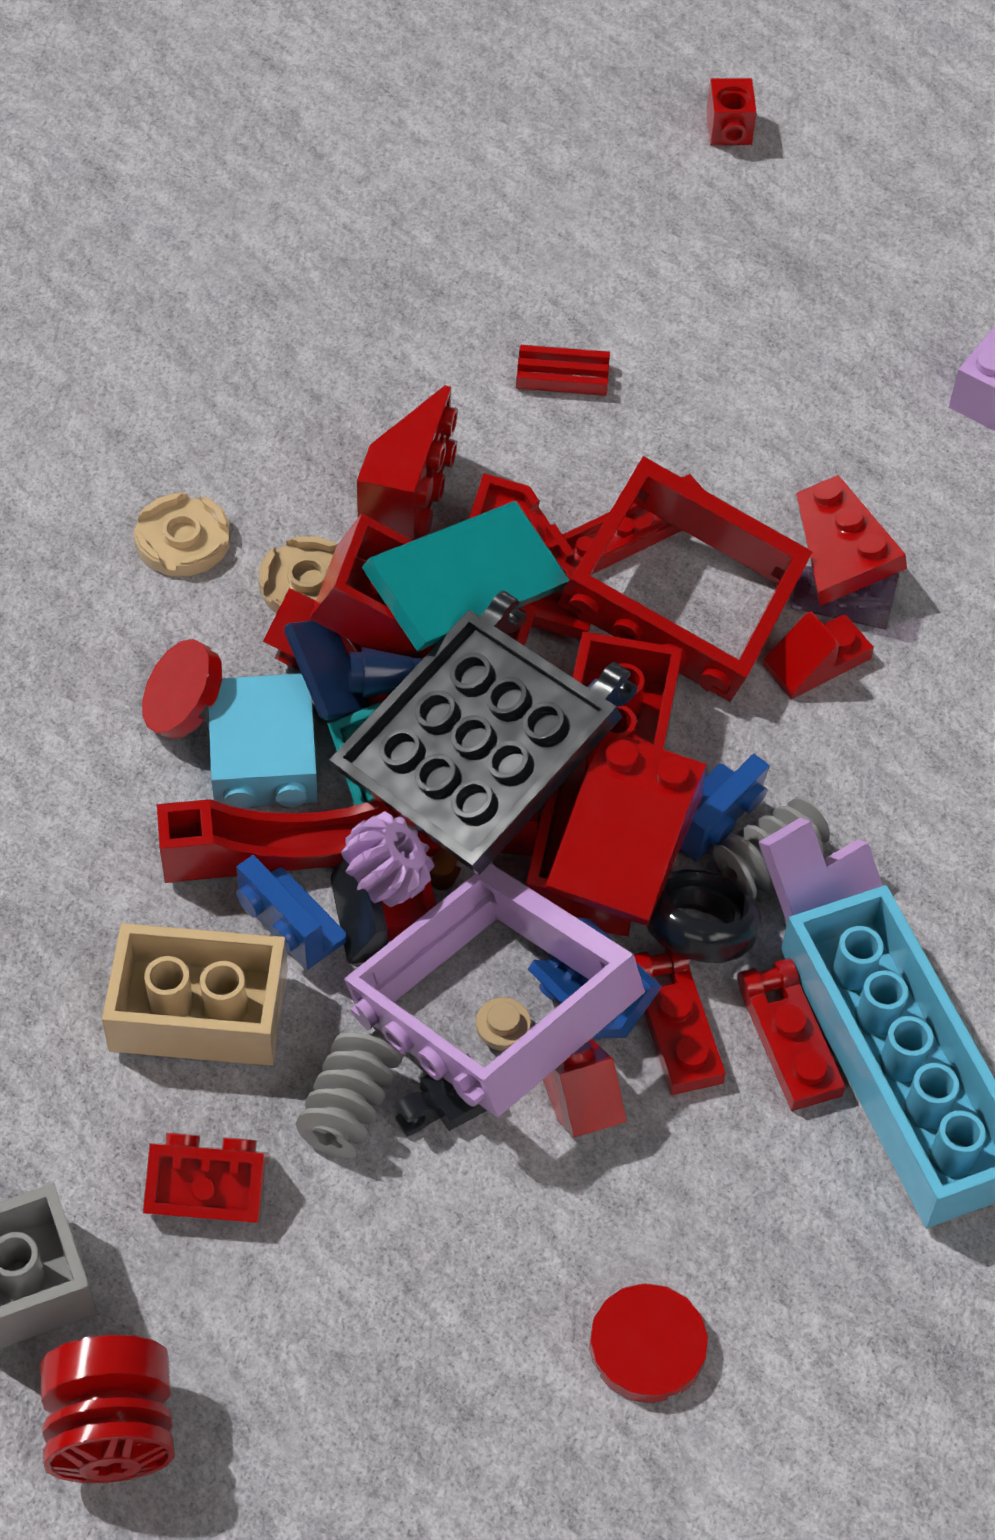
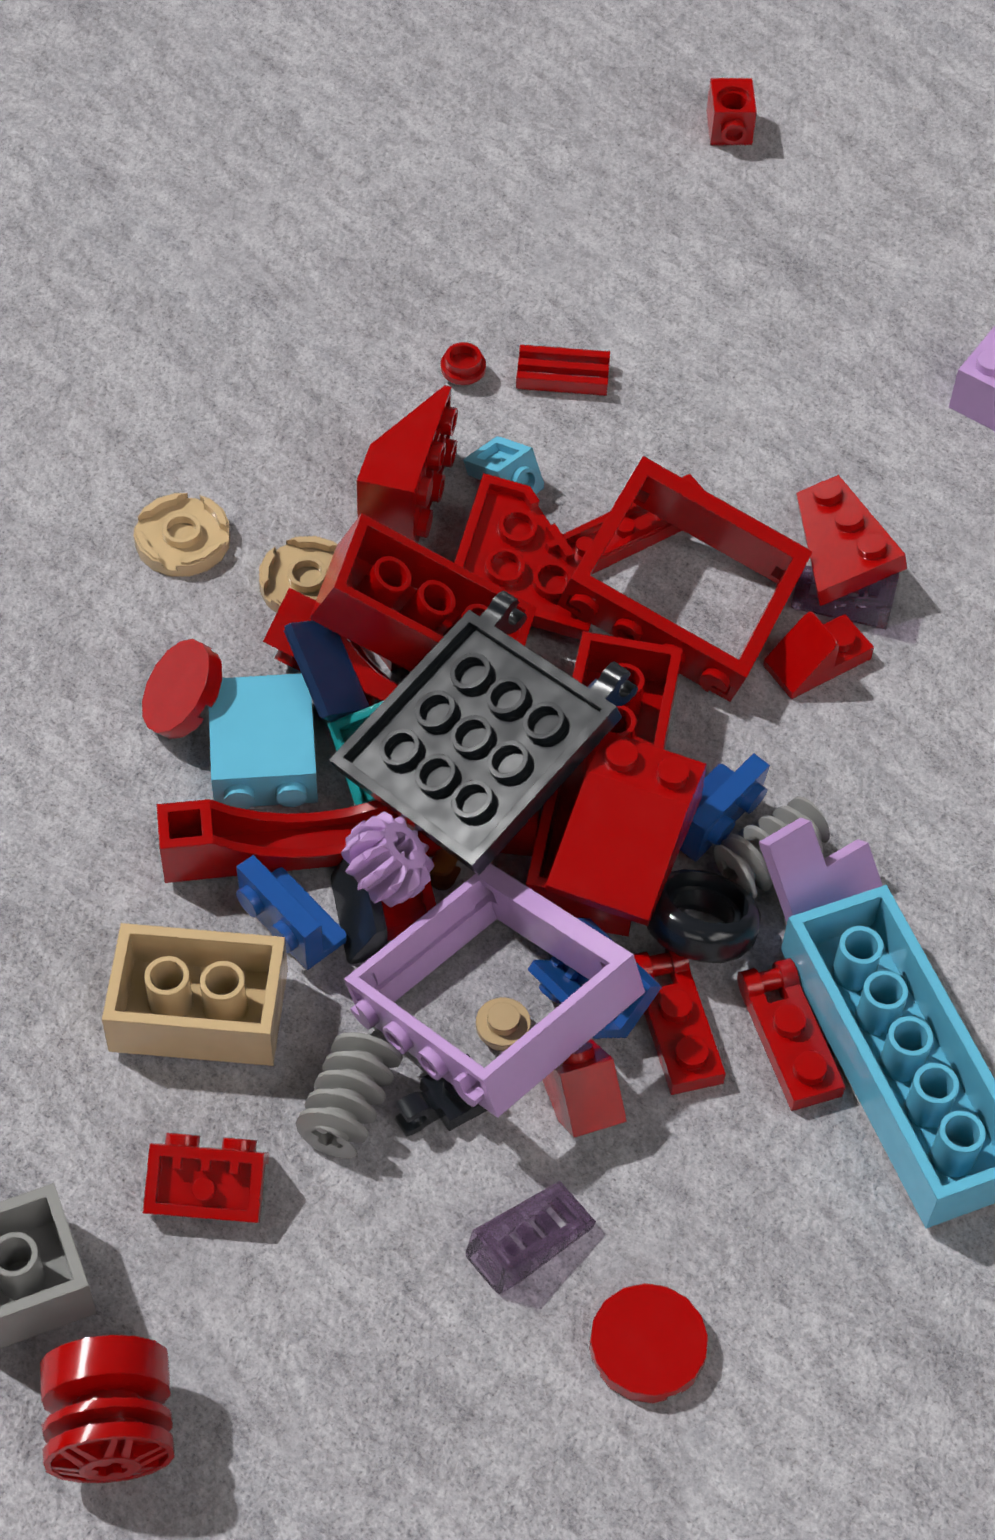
dark blue cone [348,647,422,698] -> none
teal tile [362,501,569,652] -> none
none -> red plate [440,342,486,385]
none -> medium azure bracket [463,436,544,494]
none -> clear purple slope [466,1181,596,1295]

